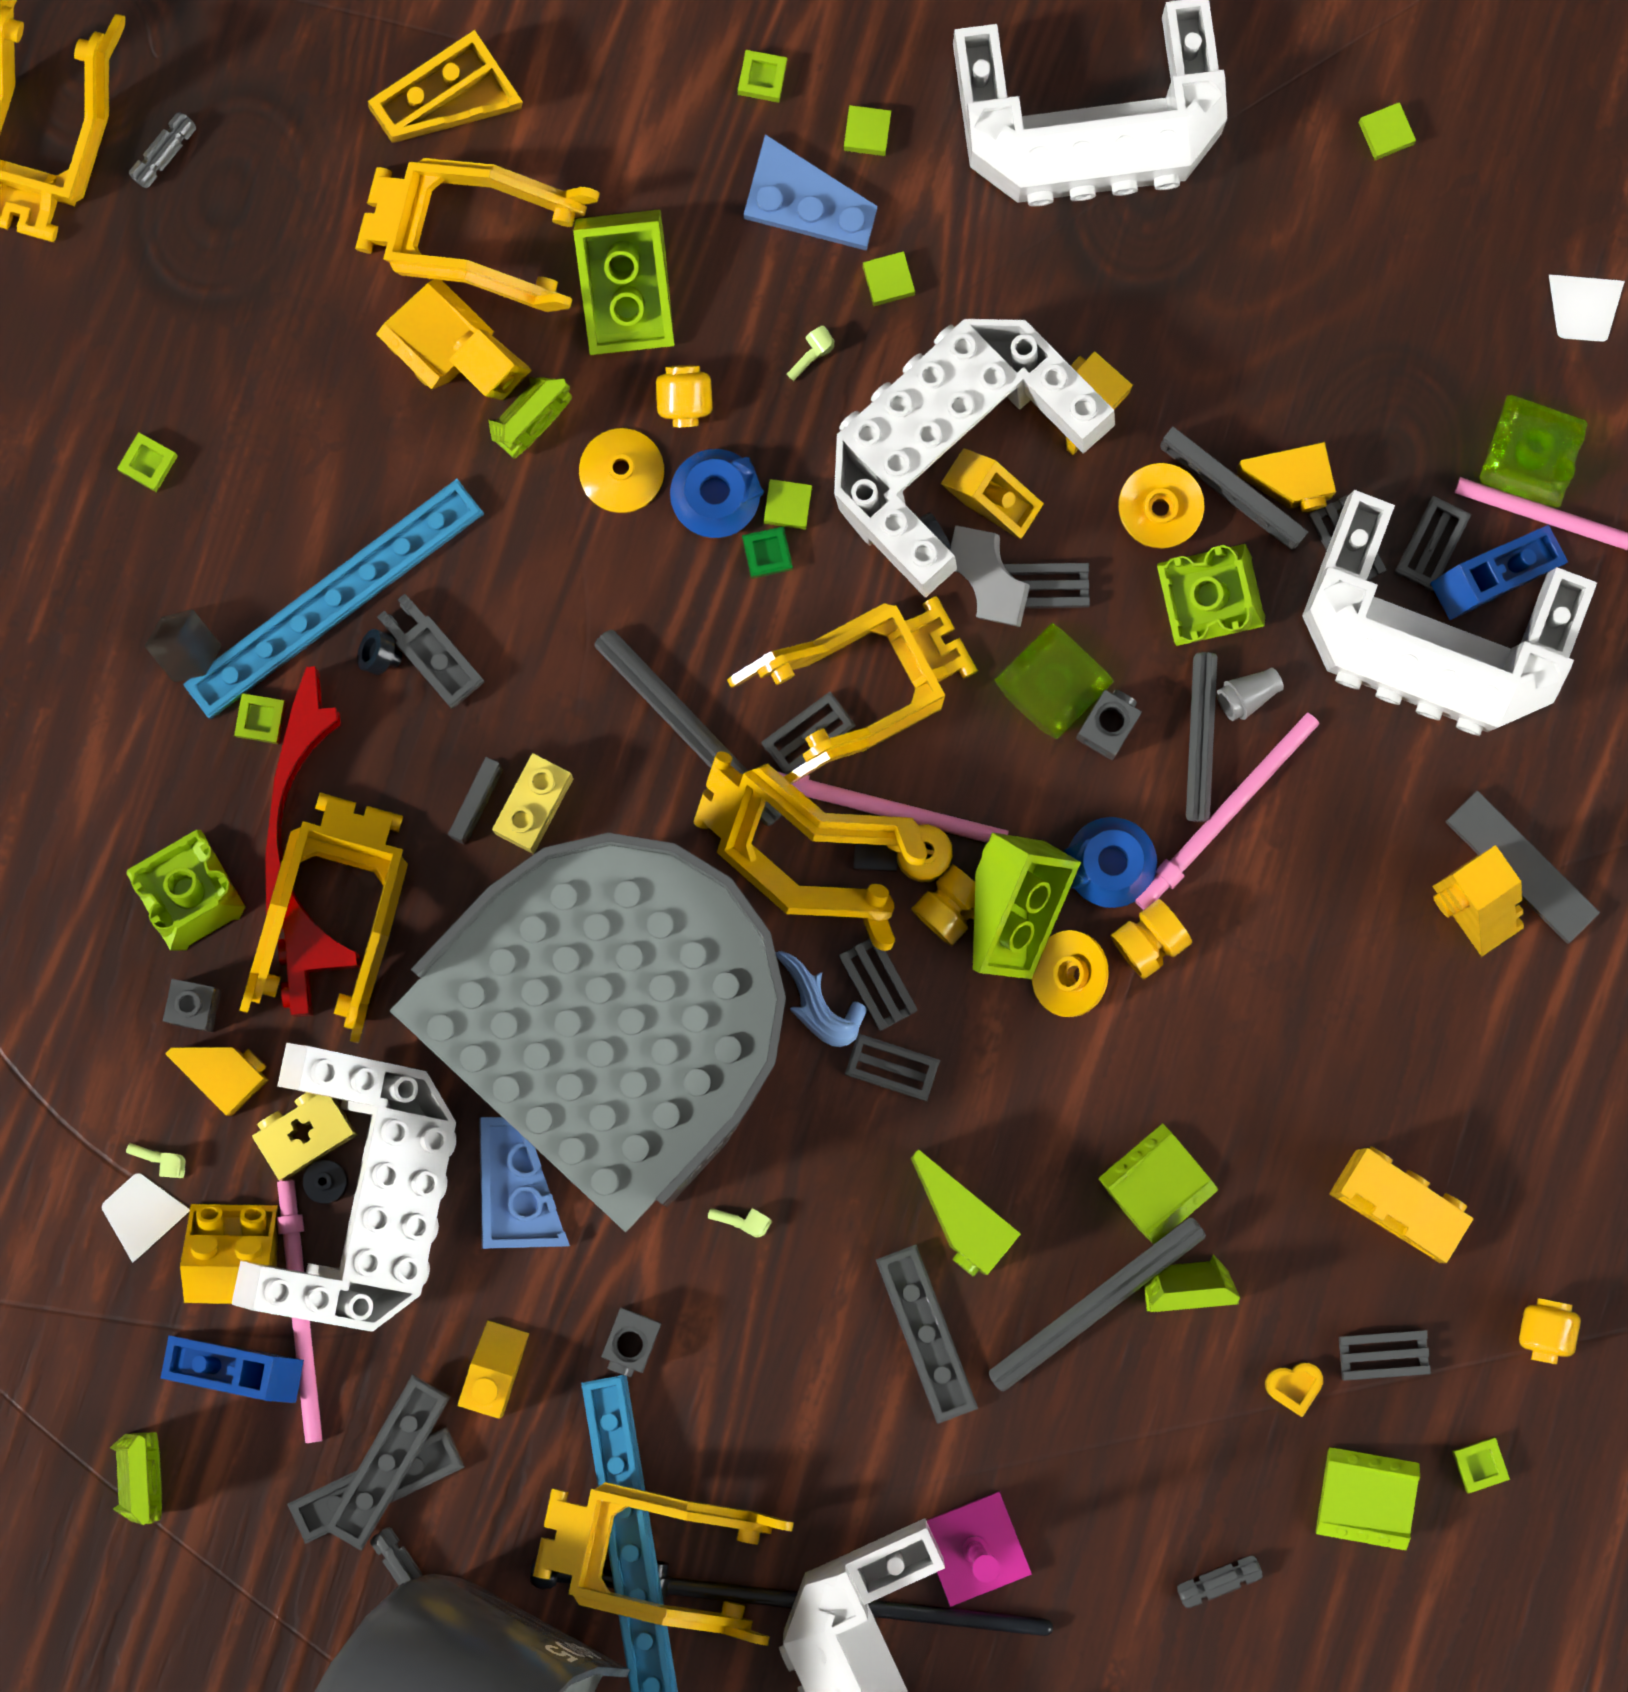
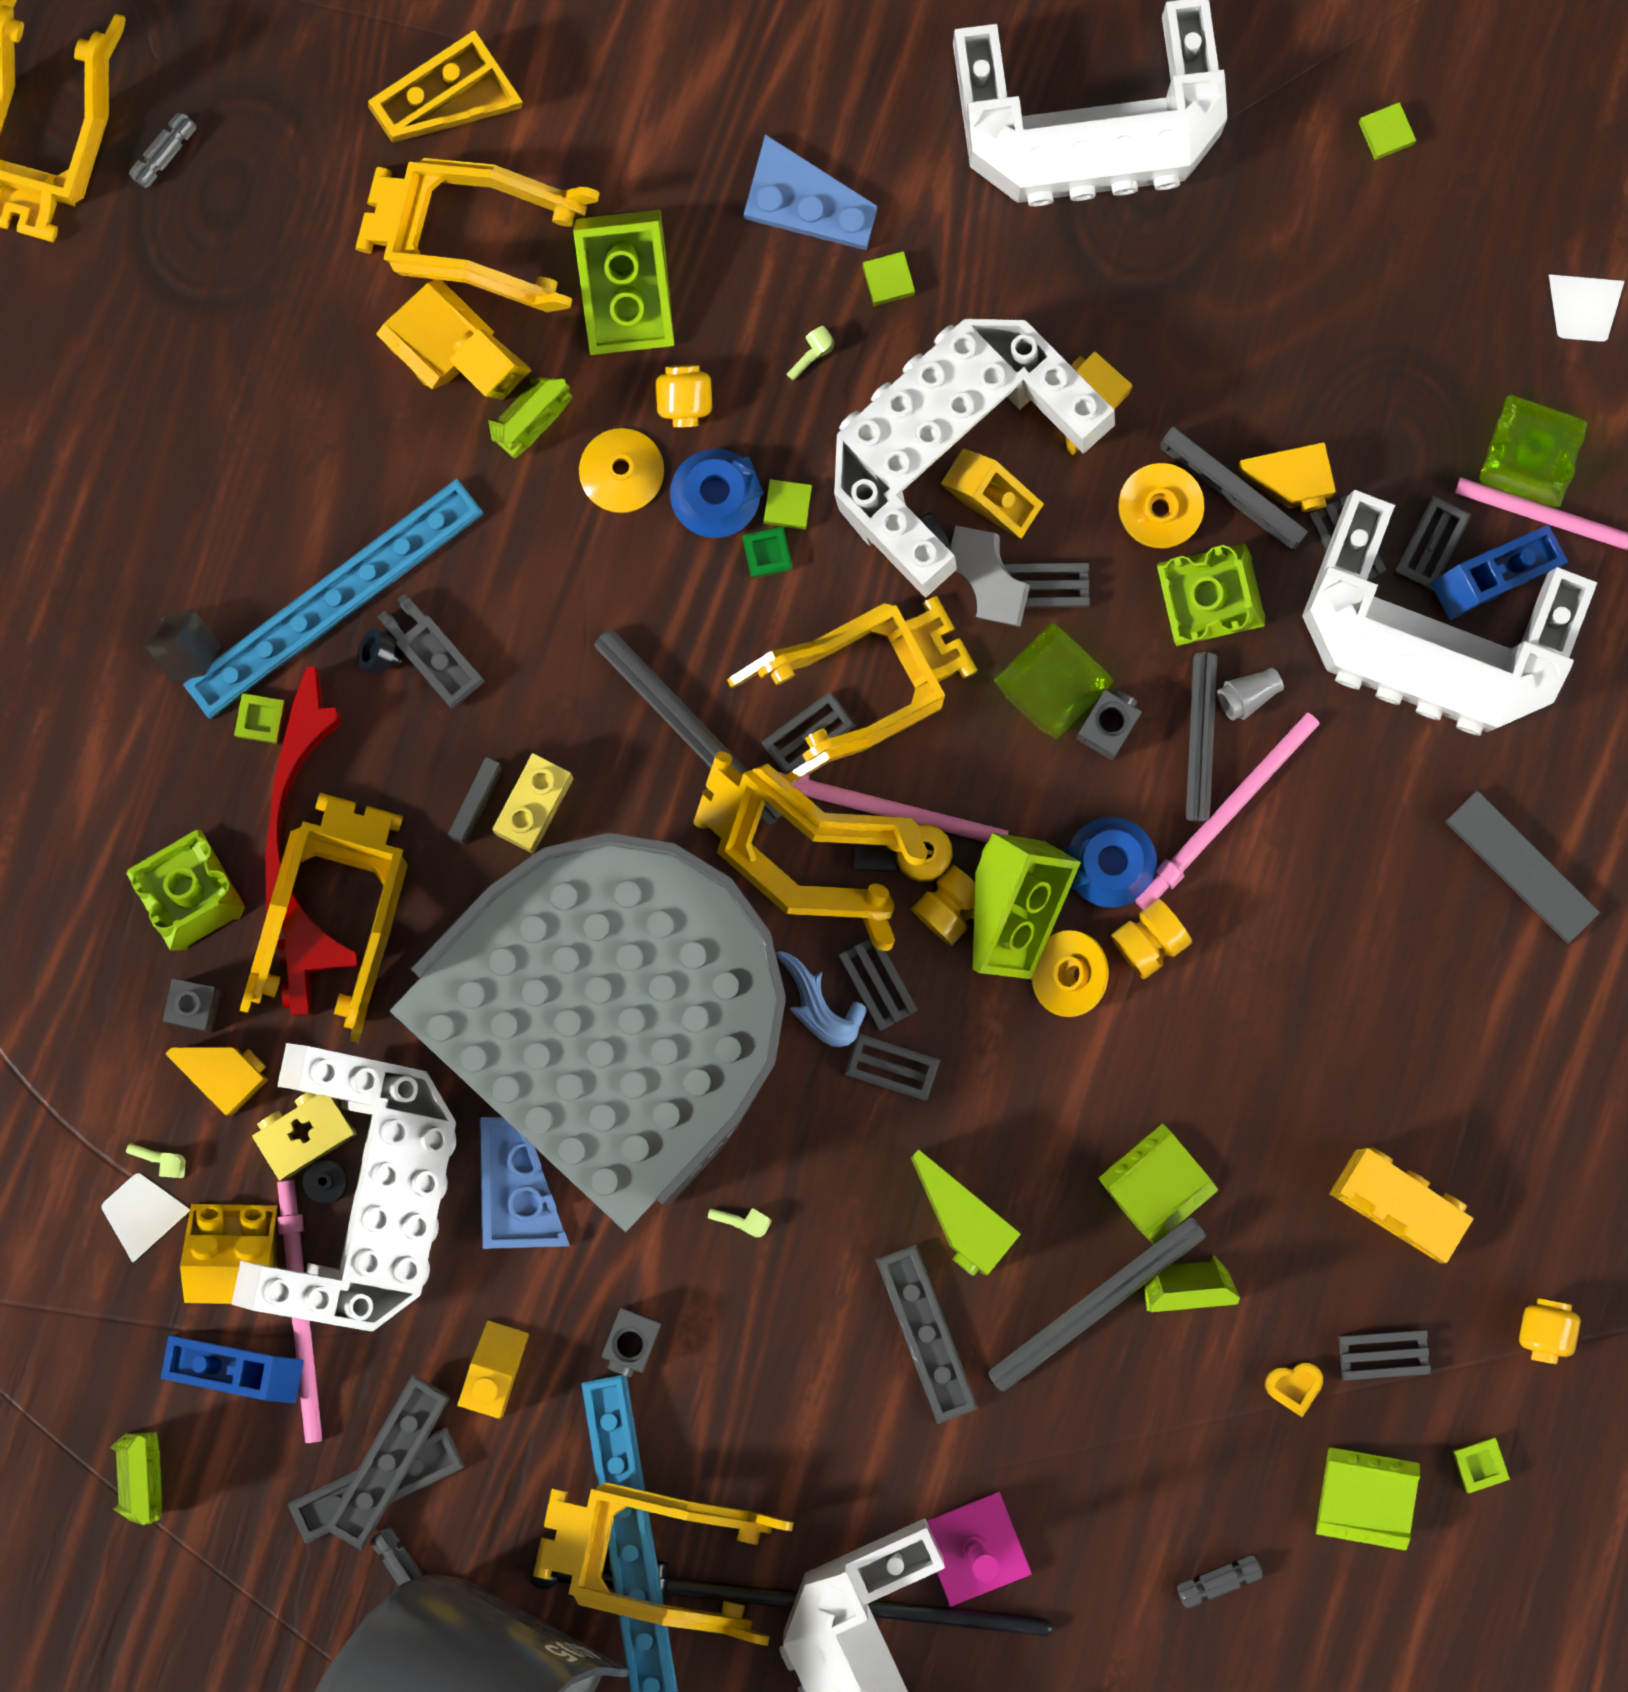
lime tile [117,432,178,493] -> none
lime tile [738,50,787,103] -> none
lime tile [844,105,891,156] -> none
yellow wedge [1432,845,1524,957] -> none

